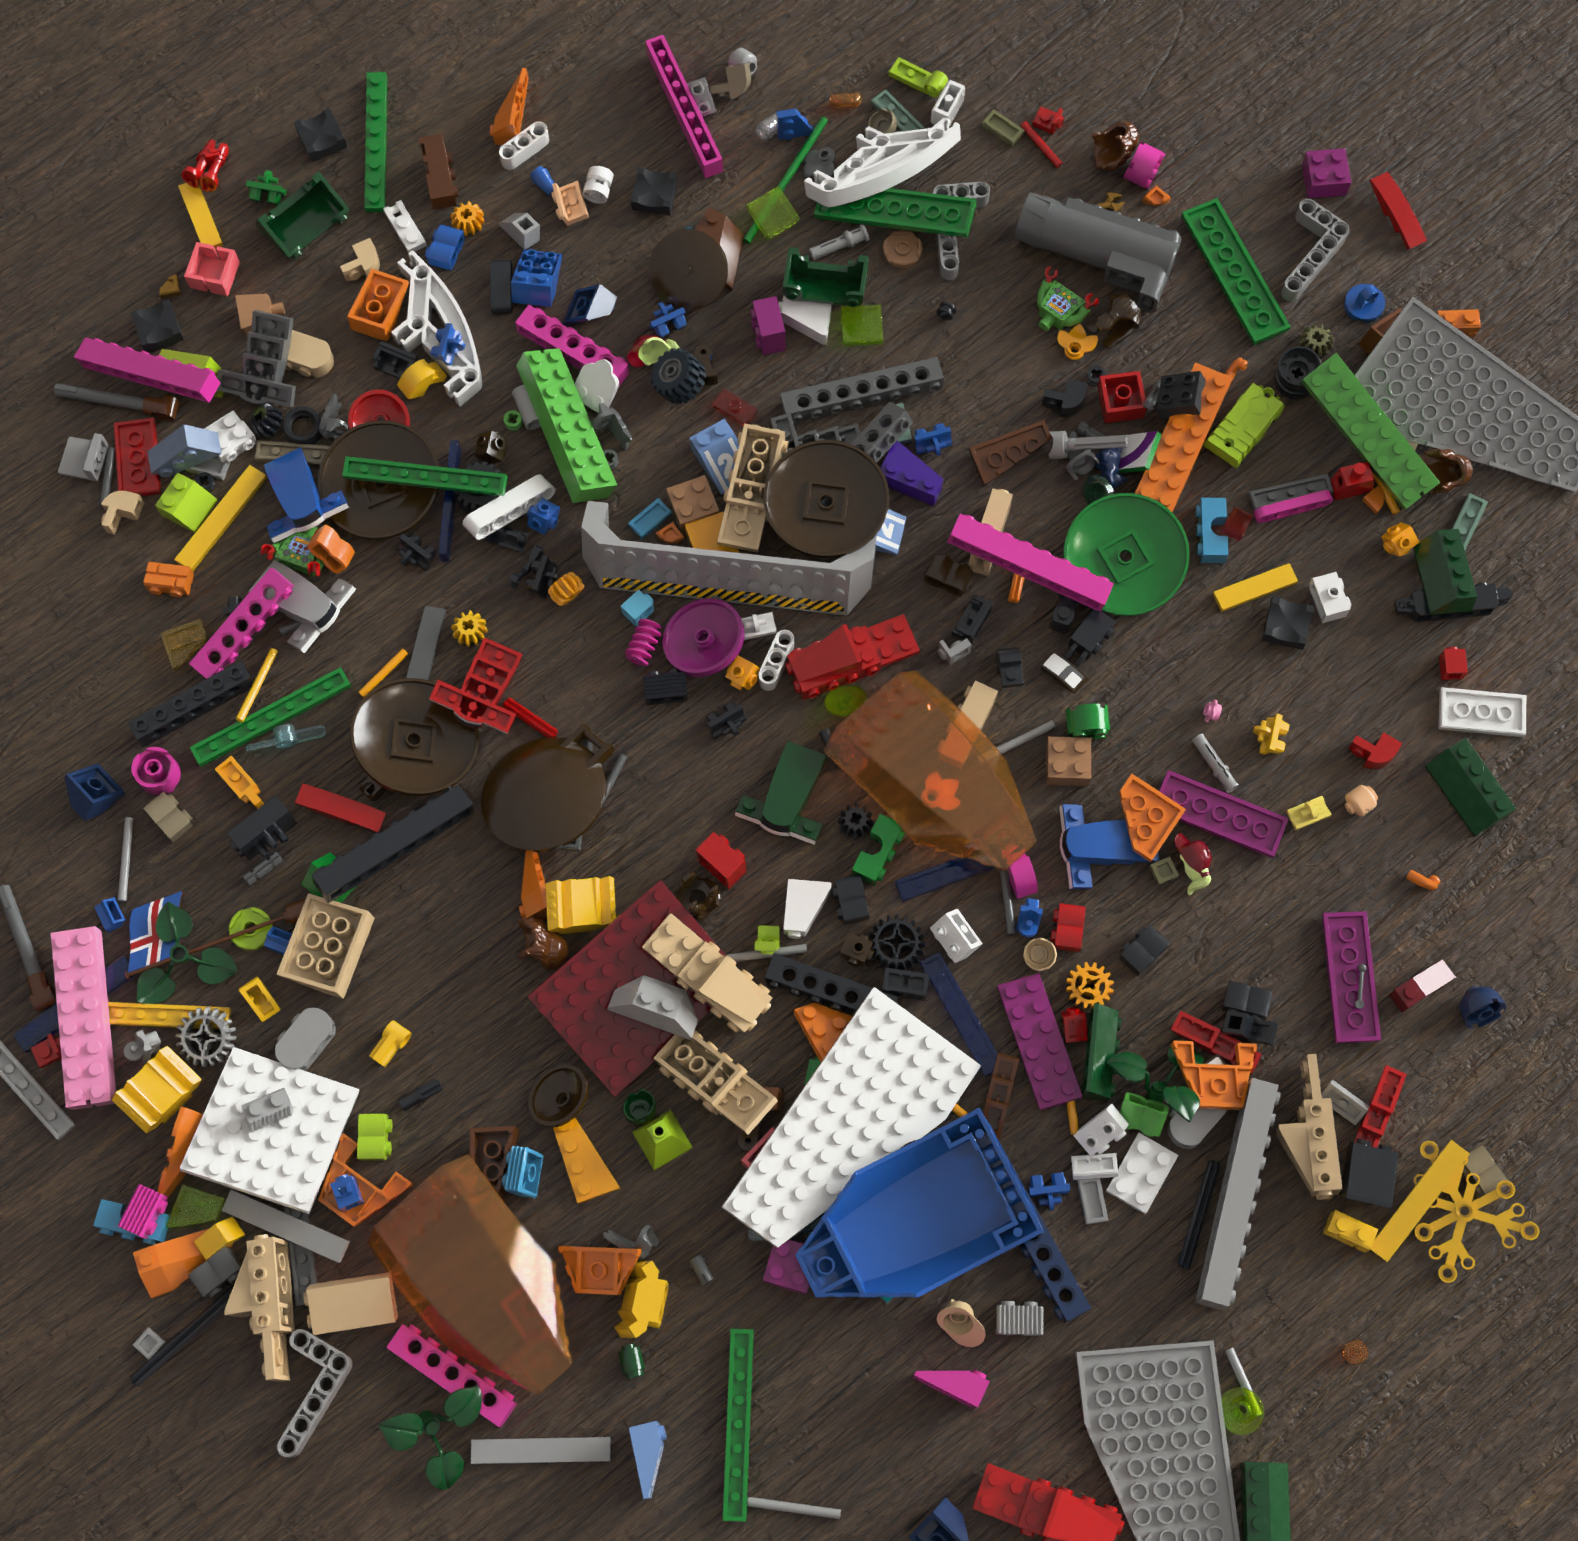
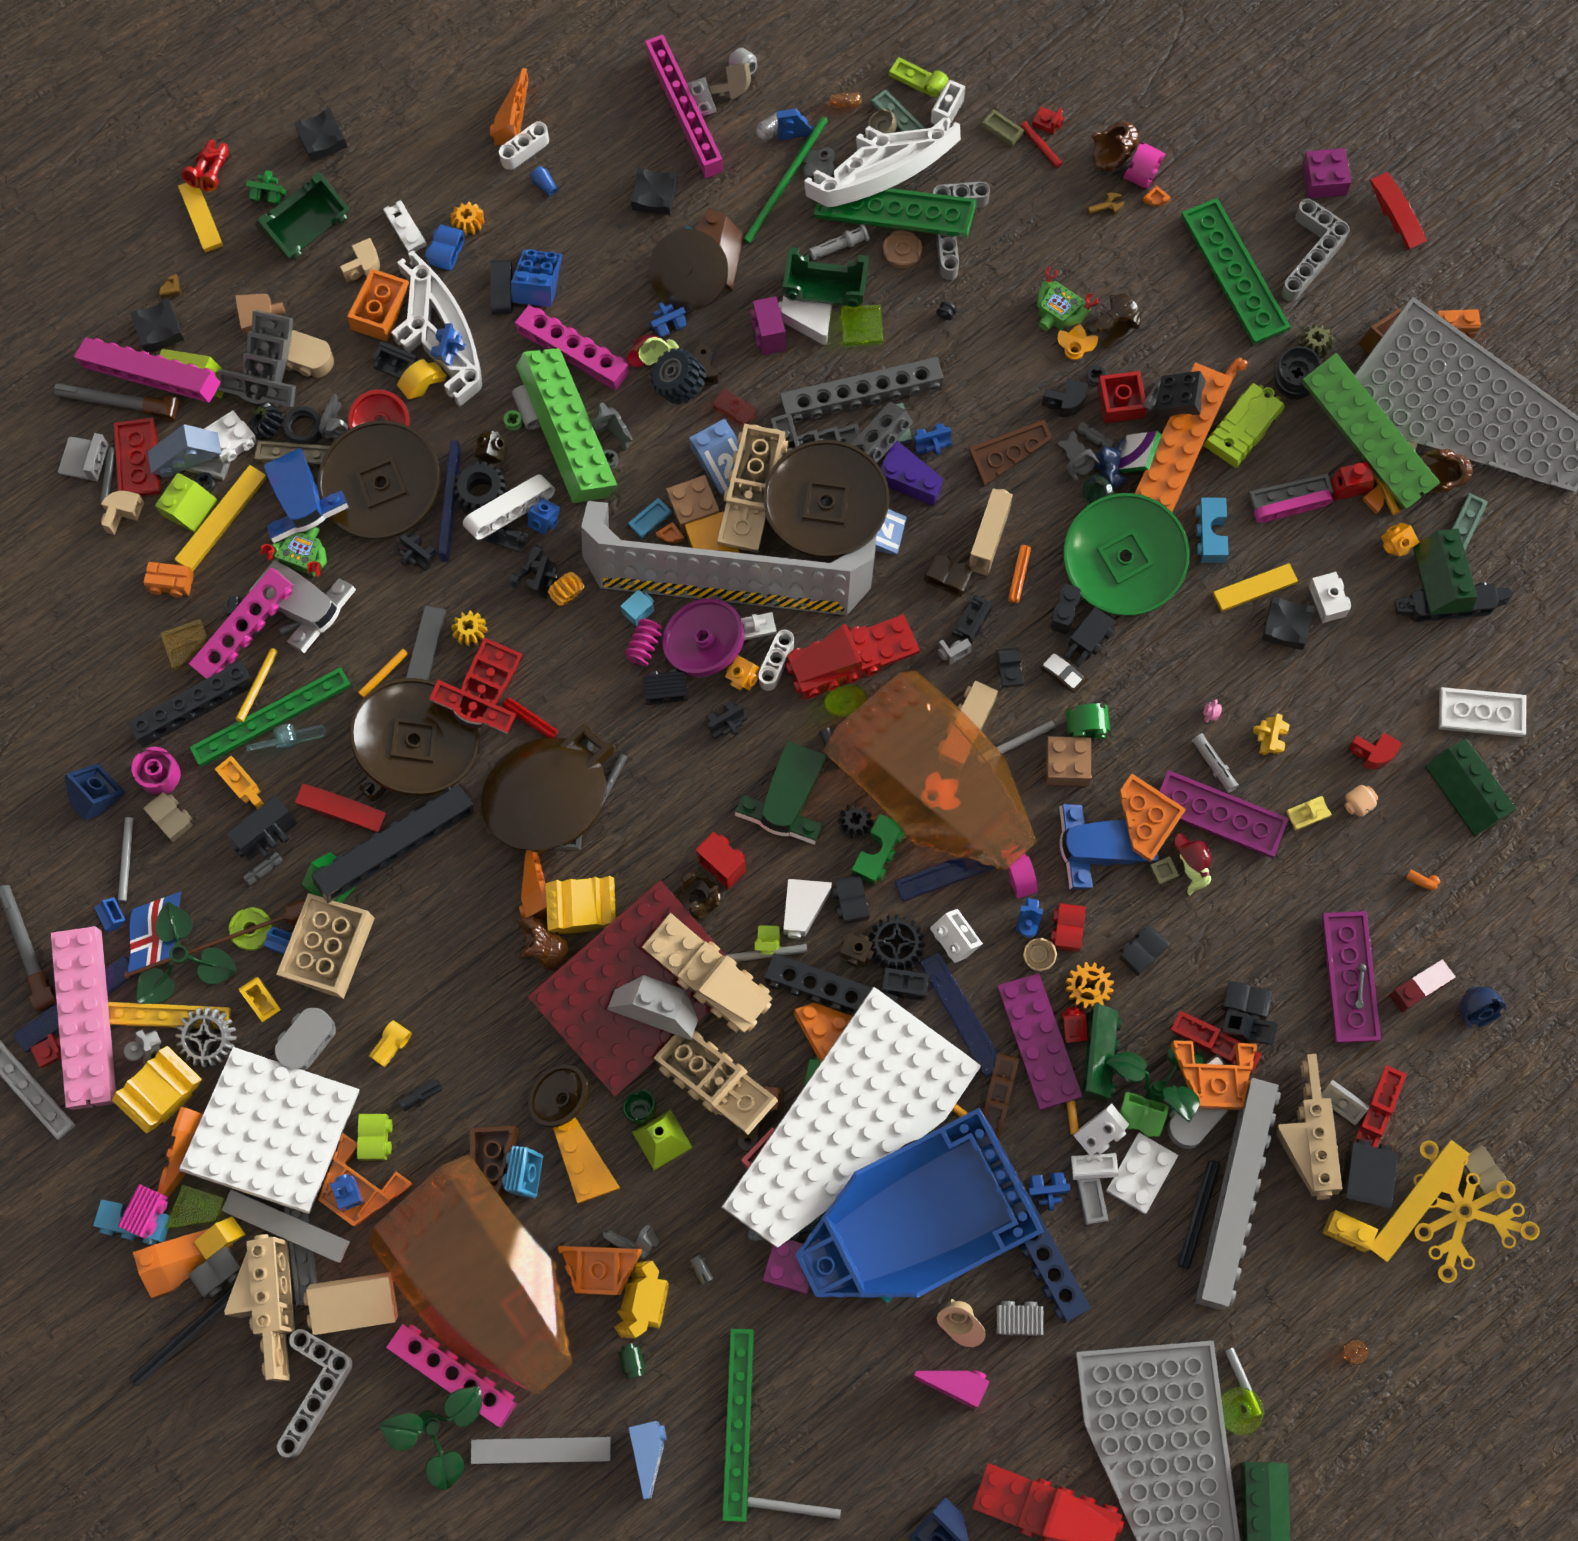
light grey tile [133,1327,167,1360] -> none
coral piece [184,242,240,296] -> none
light grey brick [241,1088,293,1132] -> none
orange brick [307,525,355,574] -> none
green plate [342,456,508,496] -> none
green plate [365,72,387,212] -> none
reddish brown wedge [419,133,459,210] -> none
light grey slope [499,213,540,250] -> none
light nougat bracket [551,181,589,226] -> none
dark blue slope [562,284,617,326] -> none
white plate [575,359,619,413] -> none
white wheel [582,166,613,204] -> none
clear neon green tile [746,186,800,240] -> none
dark pink brick [947,514,1114,612] -> none
dark grey bar [1000,870,1016,935] -> none
dark grey piece [1014,192,1182,313] -> none
light grey piece [1048,431,1128,459] -> none
clear red plate [1221,507,1253,541] -> none
blue tile [1344,284,1385,323] -> none
red brick [1439,646,1468,680] -> none

